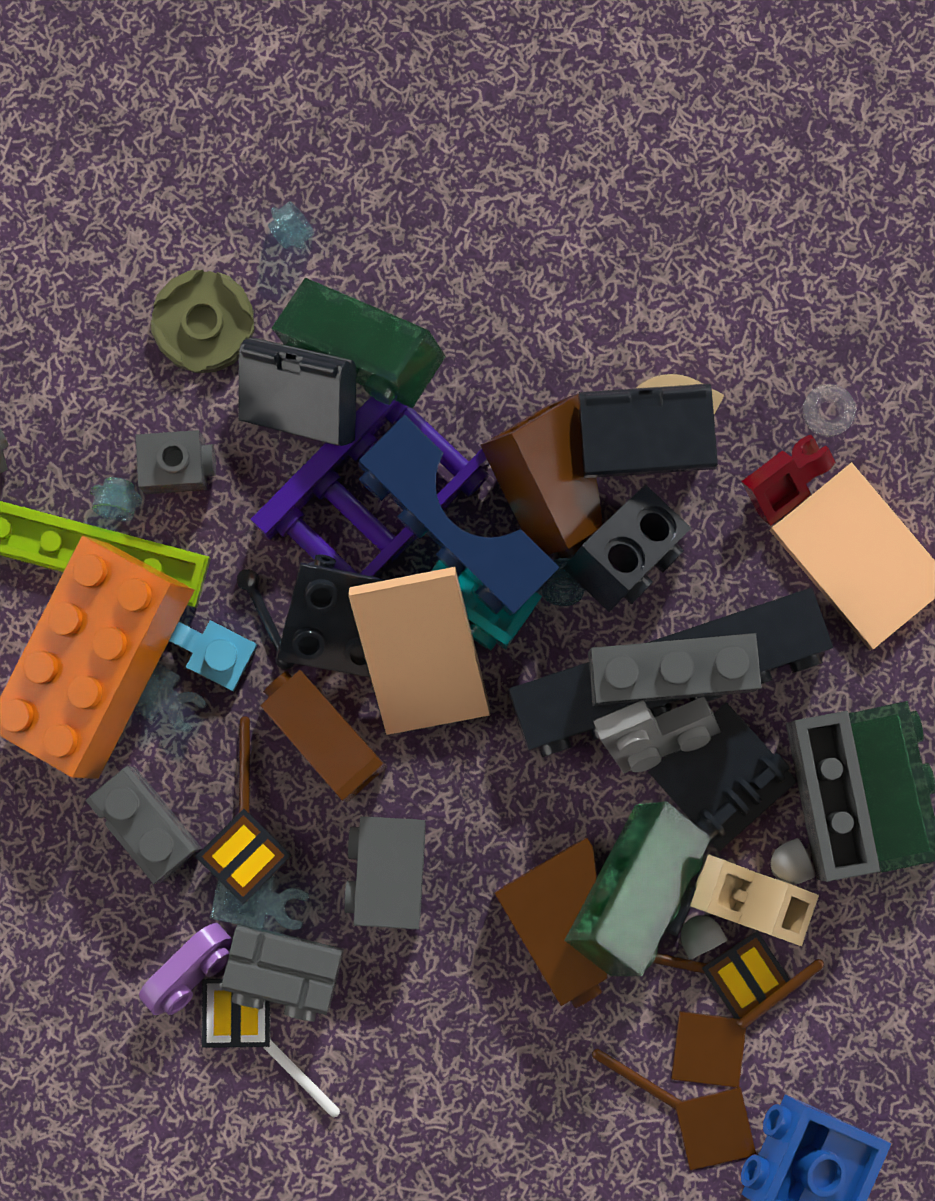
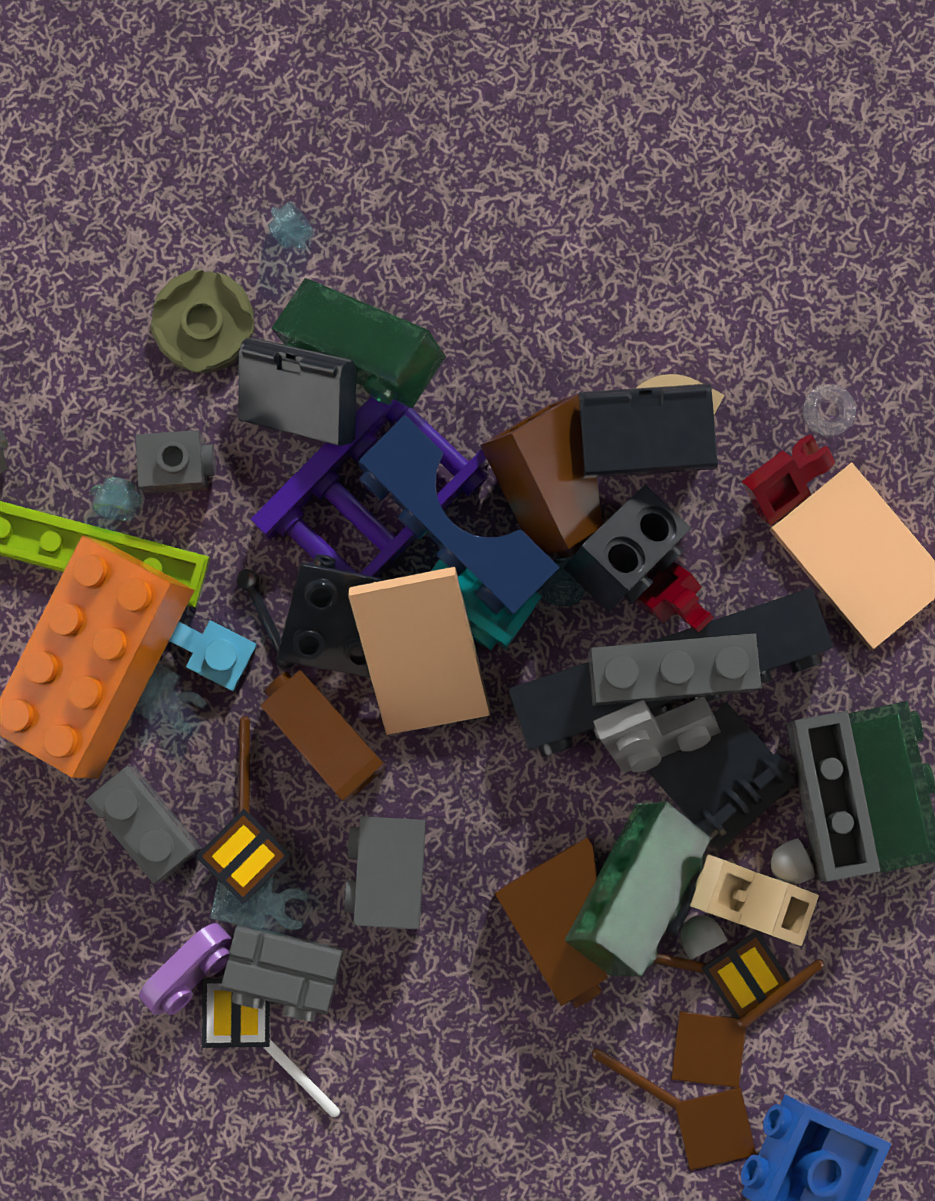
none -> dark red plate [636,562,714,632]

